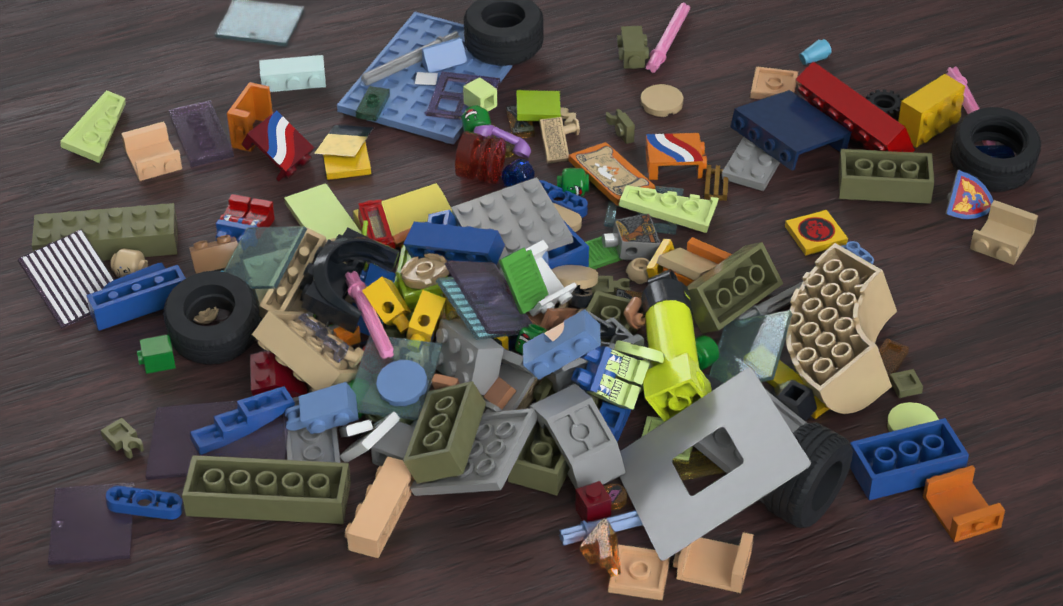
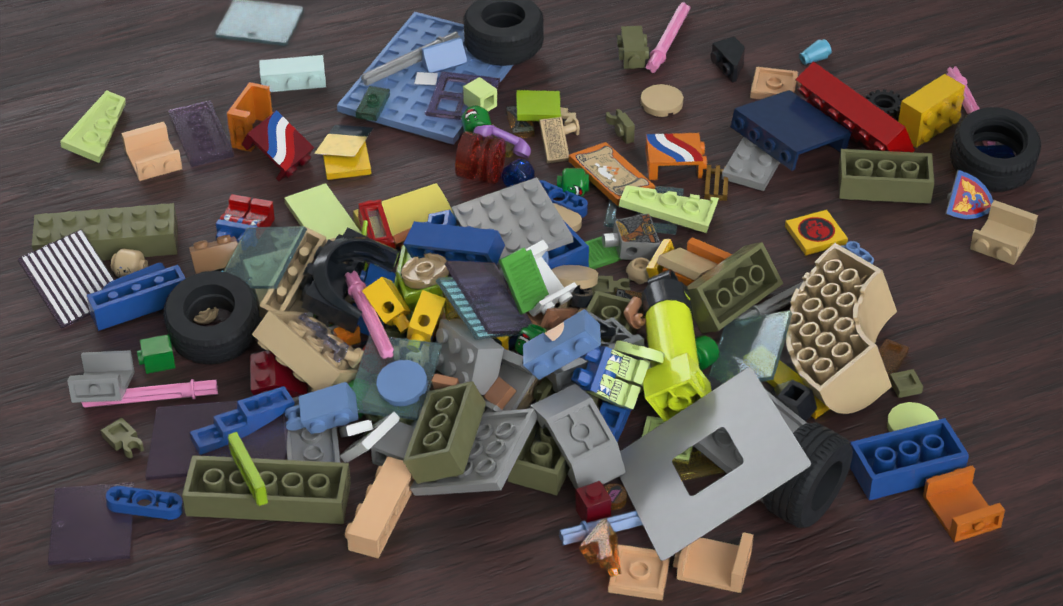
none -> light grey panel [67,350,135,403]
none -> bright pink axle [82,379,218,408]
none -> lime tile [228,432,268,506]
none -> black slope [710,36,745,83]

